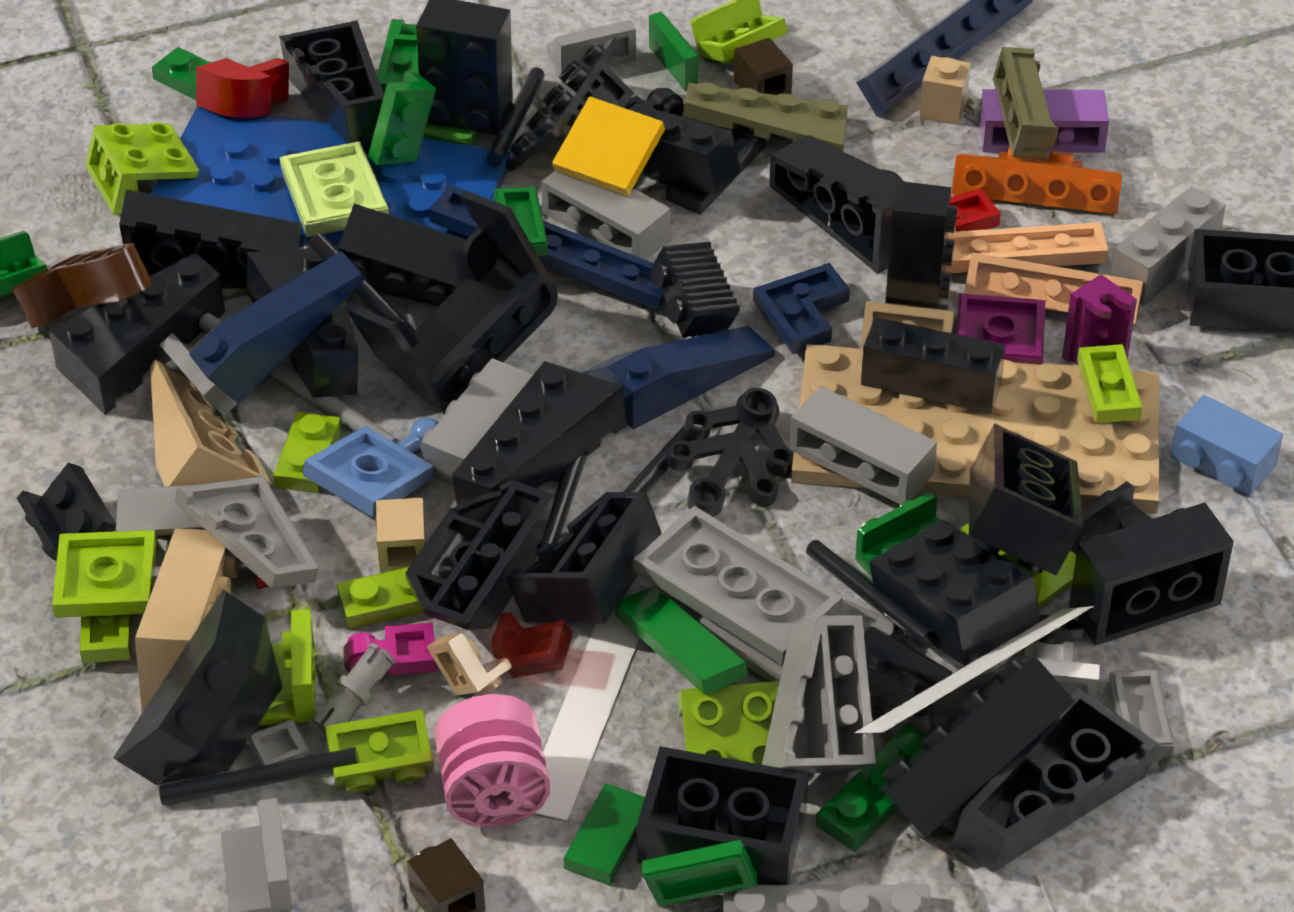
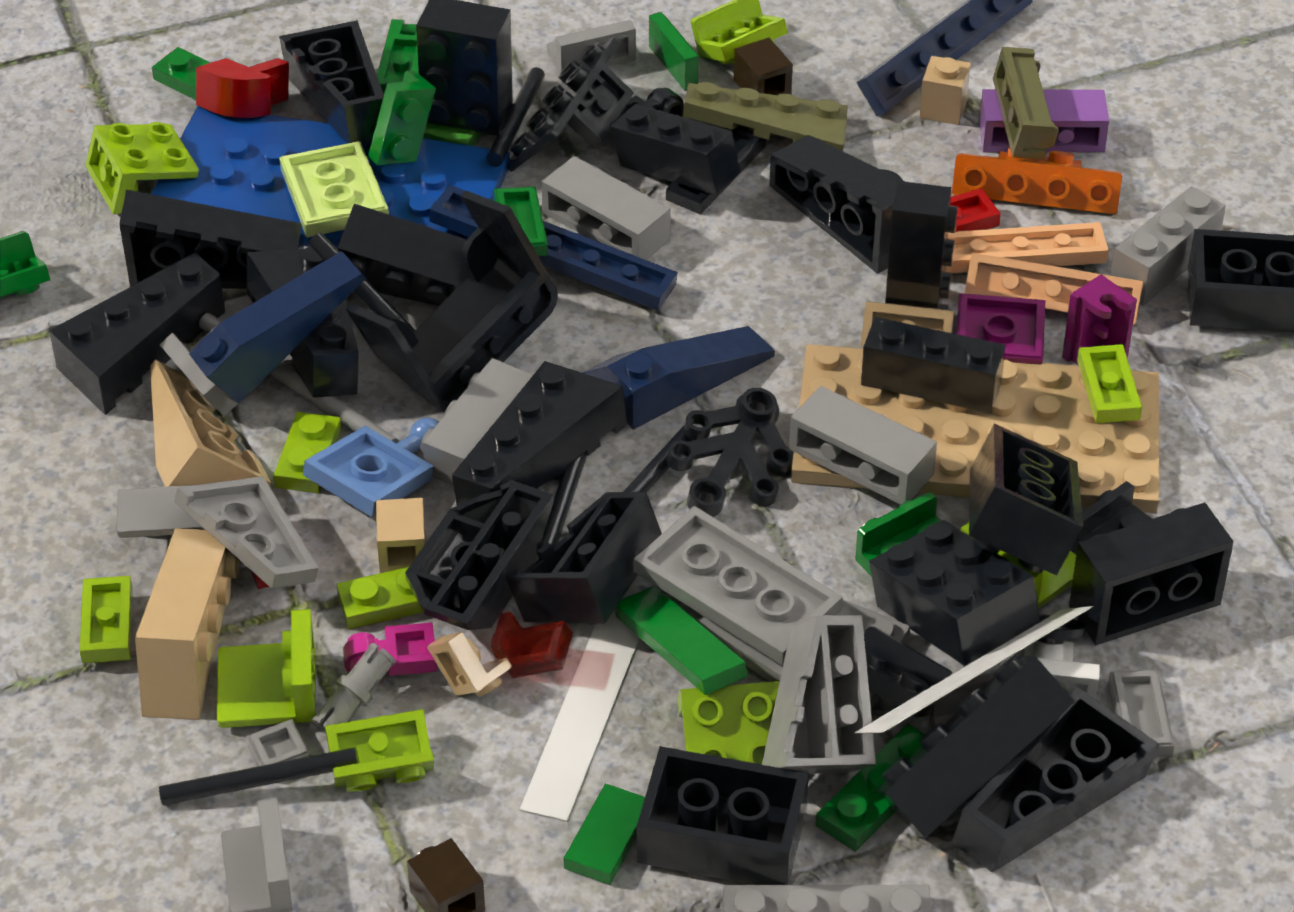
reddish brown beam [11,243,153,328] -> none
black bracket [17,462,116,561] -> none
lime plate [52,530,157,618] -> none
black wedge [113,590,282,785] -> none
bright pink wheel [434,694,550,828] -> none
yellow tile [552,96,665,197] -> none
green tile [642,840,757,906] -> none
black brick [651,242,740,339] -> none
dark blue plate [753,263,850,354] -> none
black bar [806,540,937,648] -> none
medium blue brick [1171,395,1283,496] -> none

